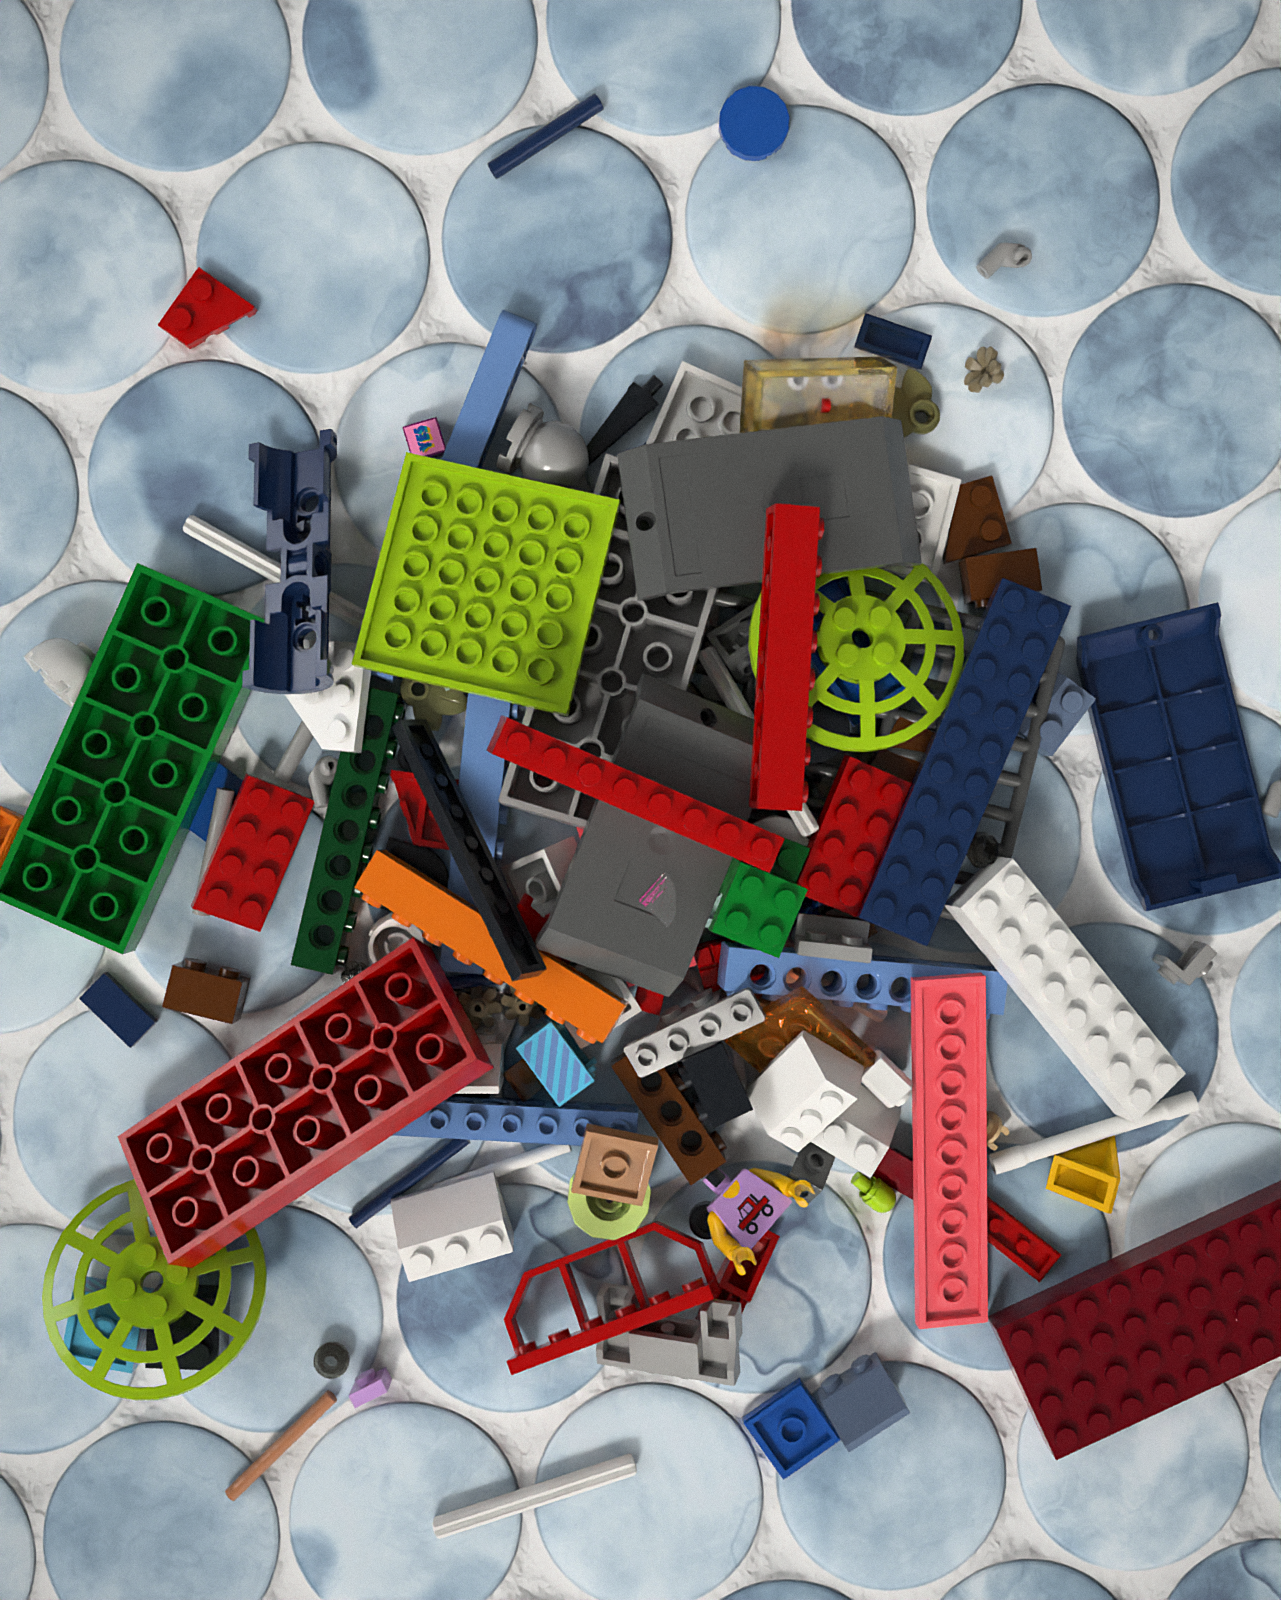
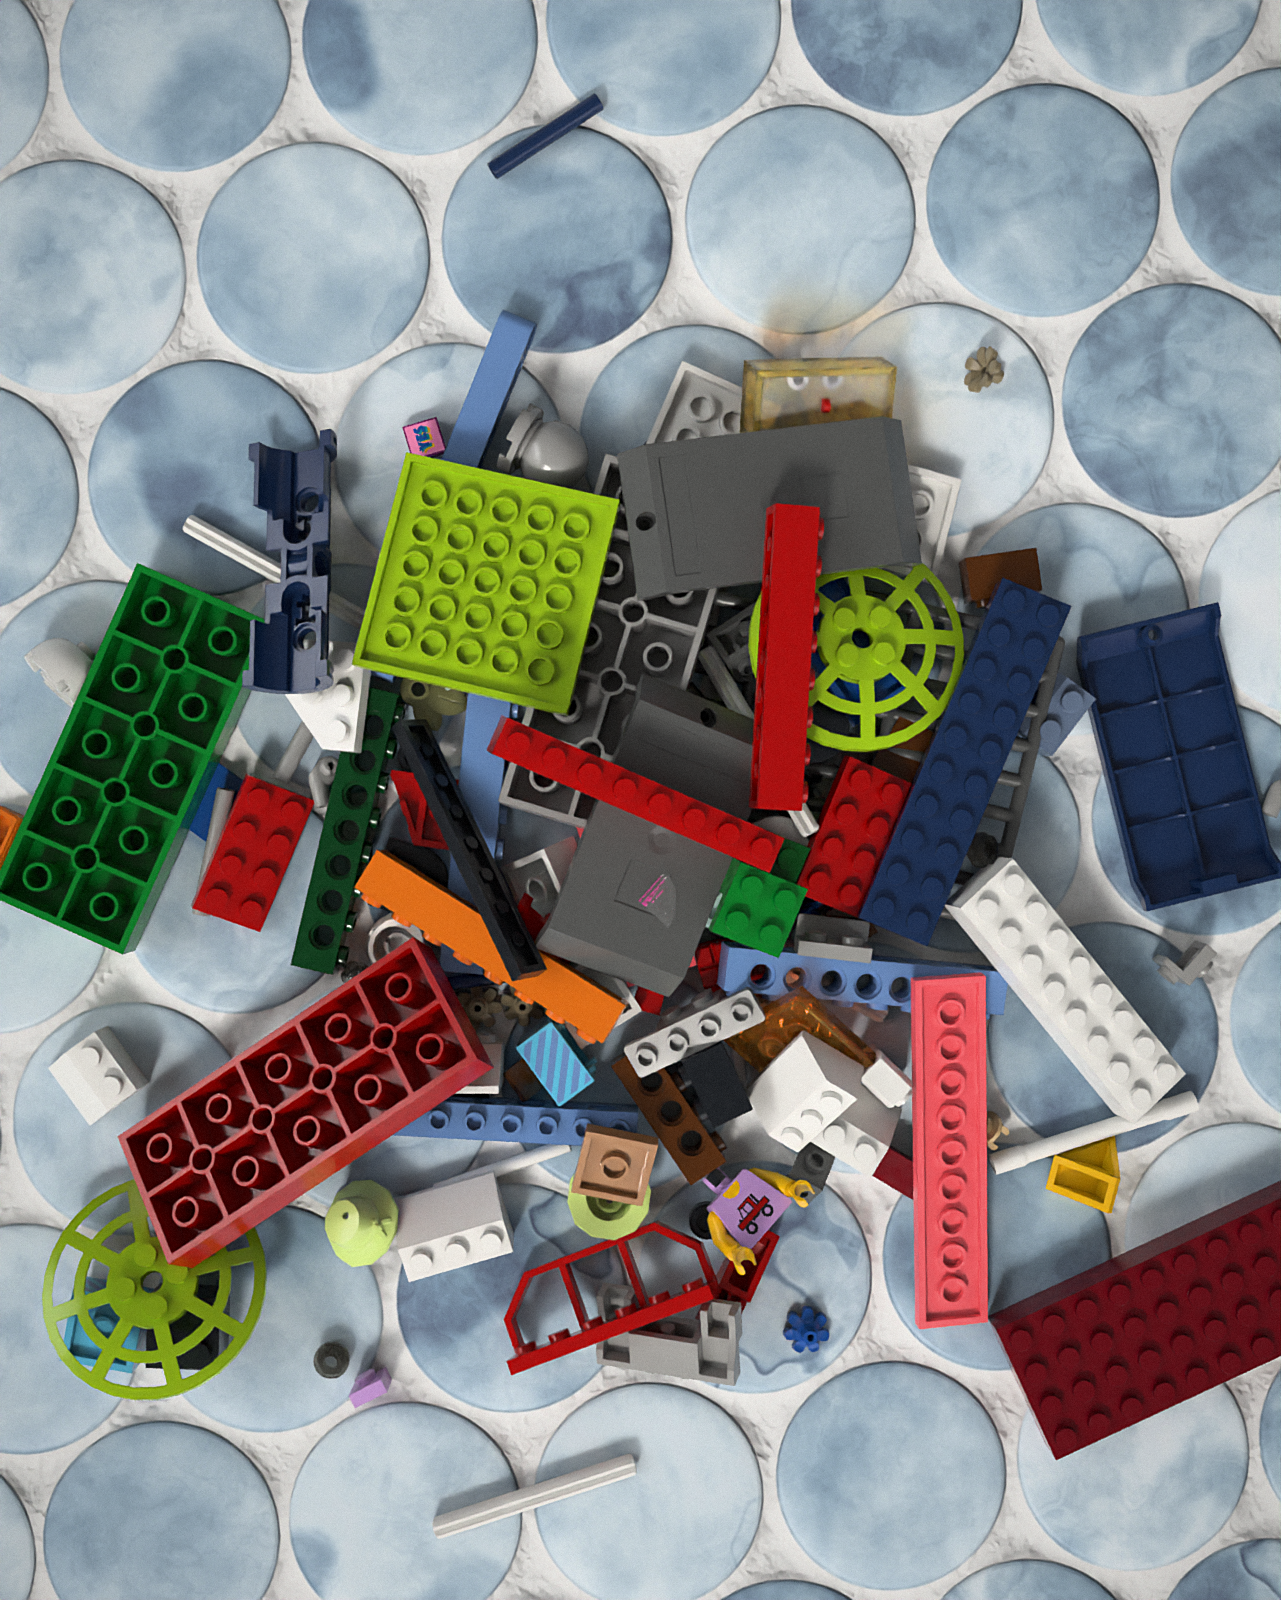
dark blue tile [79,972,158,1048] -> none
red wing [158,267,258,349] -> none
reddish brown brick [162,958,251,1024] -> none
nougat bar [225,1390,337,1501] -> none
dark blue bar [349,1139,471,1229] -> none
black bar [587,375,664,466] -> none
blue tile [718,86,790,161] -> none
blue tile [742,1377,841,1480] -> none
sand blue slope [817,1352,910,1452] -> none
lime cylinder [851,1172,896,1213] -> none
dark blue tile [854,313,932,370] -> none
olive plate [874,369,940,438] -> none
reddish brown wing [943,475,1012,564] -> none
light grey arm [976,243,1032,279] -> none
red tile [987,1196,1061,1283] -> none
none -> white slope [48,1026,149,1125]
none -> yellowish green hat [325,1180,399,1267]
none -> blue plant [783,1306,829,1353]

